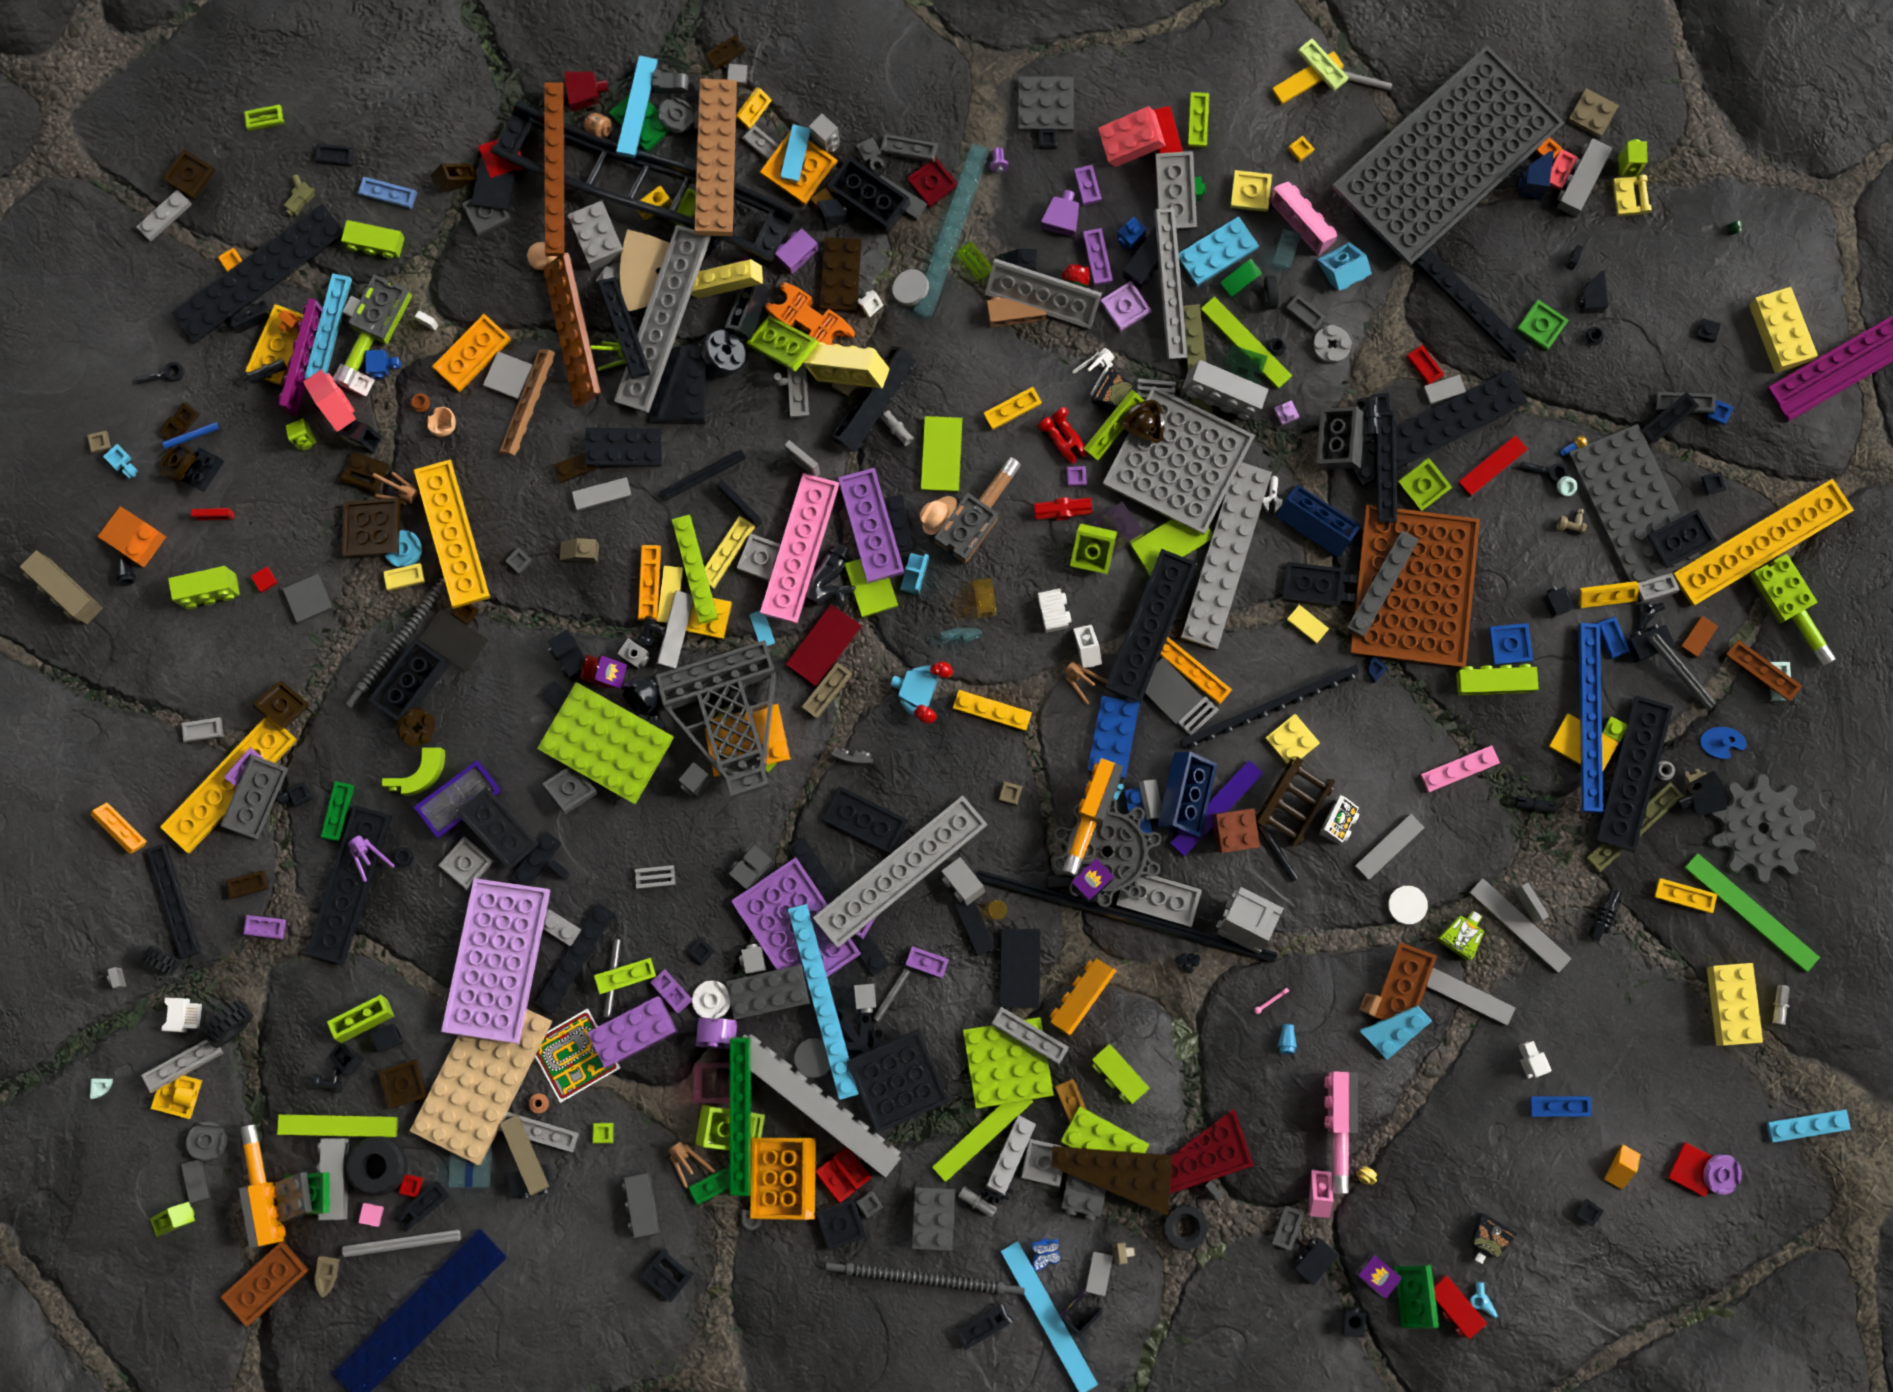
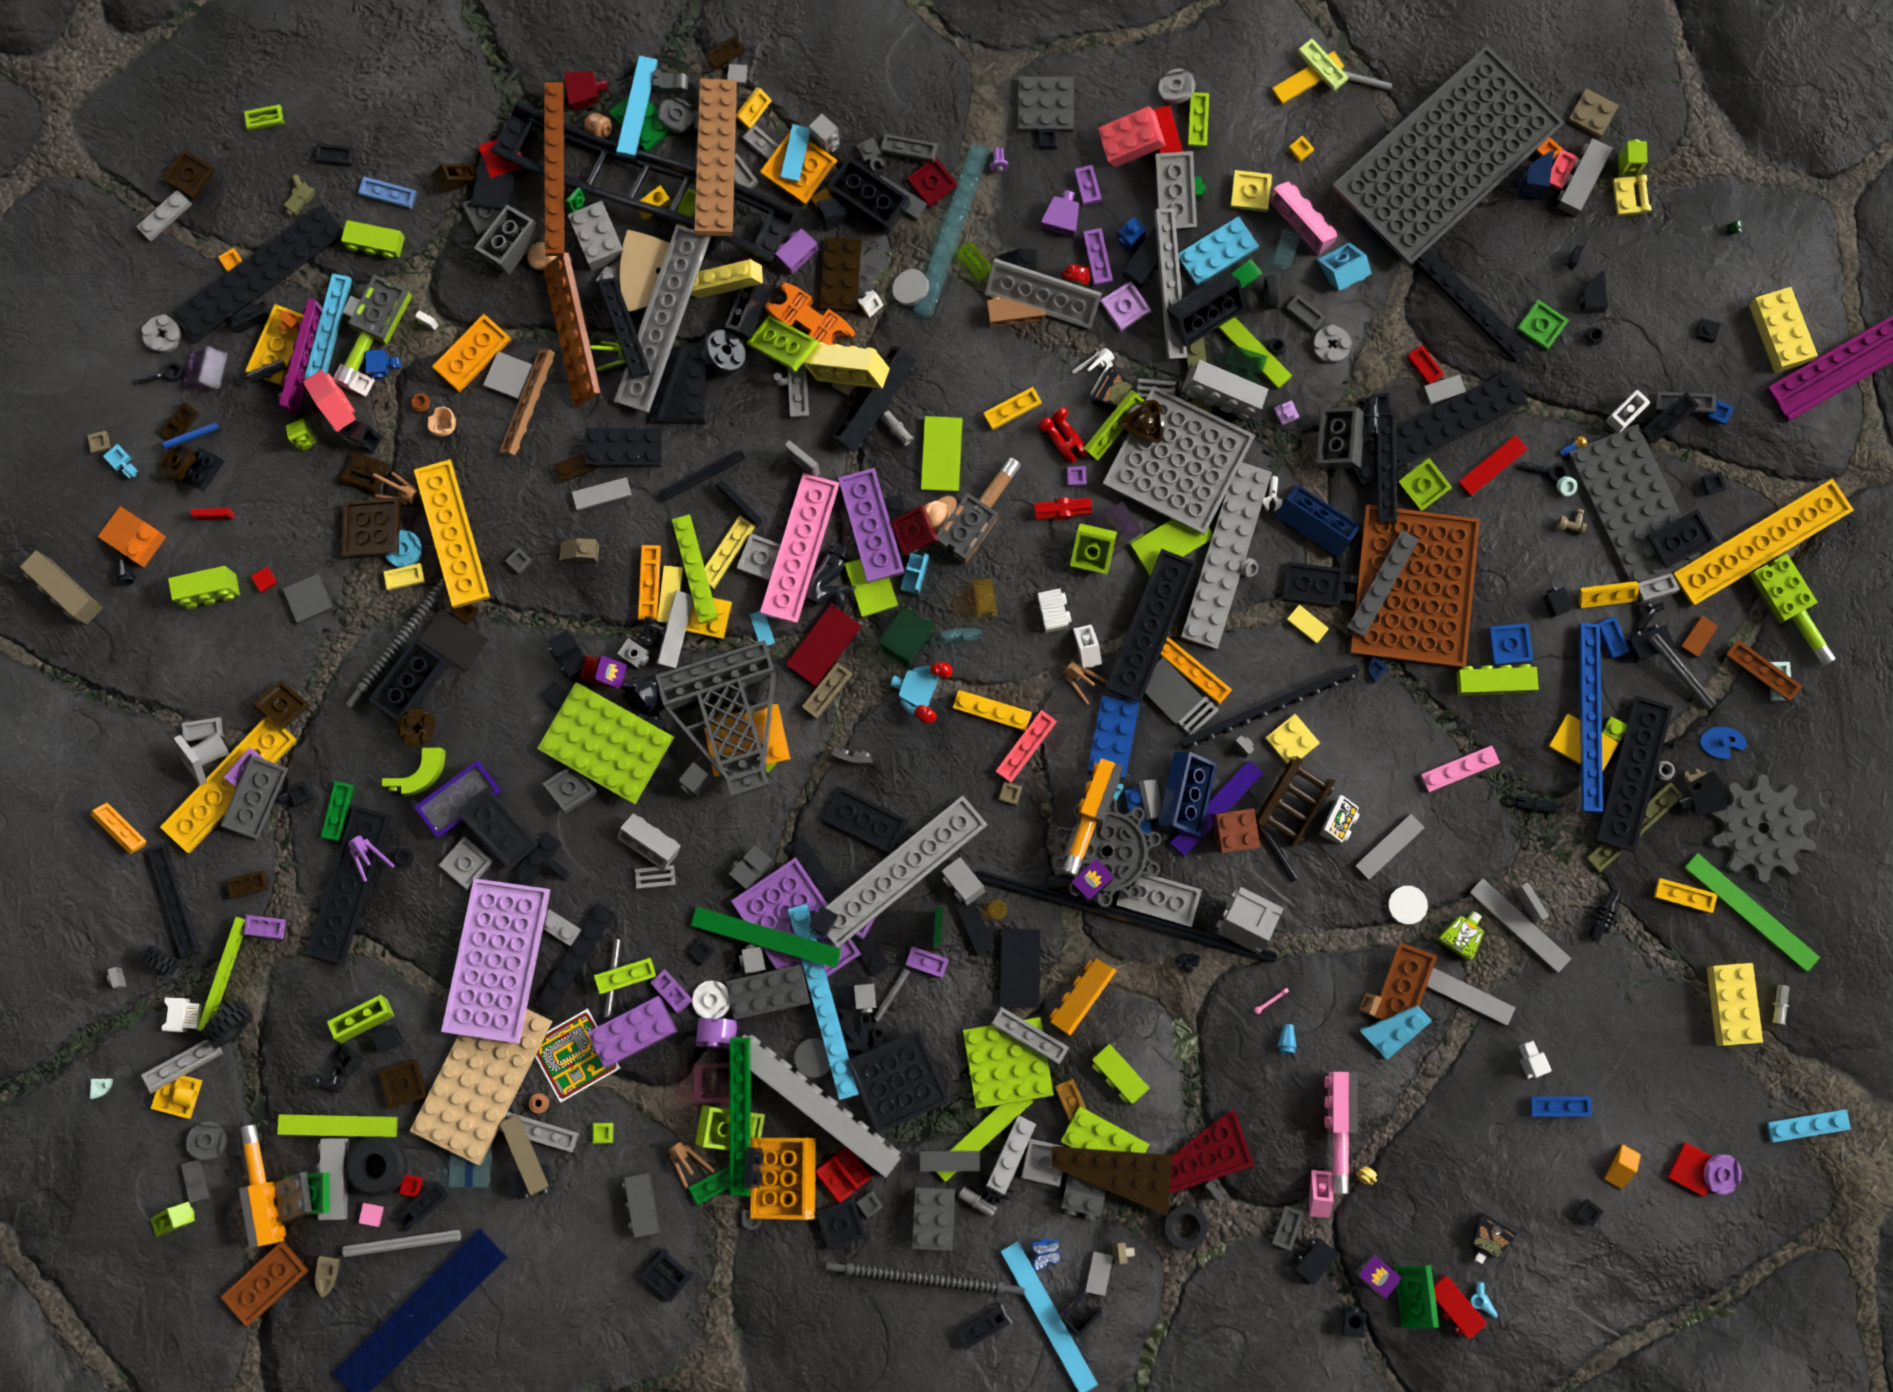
none -> light grey plate [142,315,182,353]
none -> light grey plant [174,732,229,786]
none -> slope [181,346,228,391]
none -> lime tile [197,917,246,1031]
none -> dark grey brick [474,205,542,275]
none -> green slope [564,187,585,218]
none -> light grey brick [617,813,681,870]
none -> green tile [691,907,842,968]
none -> light grey tile [734,154,759,189]
none -> black plate [744,1147,764,1188]
none -> black brick [809,905,838,938]
none -> clear green slope [878,607,936,669]
none -> dark red tile [890,505,938,556]
none -> dark grey tile [920,1151,980,1172]
none -> dark green tile [933,906,944,951]
none -> coral plate [996,710,1057,783]
none -> light grey tile [1158,69,1196,104]
none -> black slope [1166,271,1246,347]
none -> light grey plate [1234,735,1254,757]
none -> light grey plate [1240,558,1258,577]
none -> white brick [1606,390,1650,432]

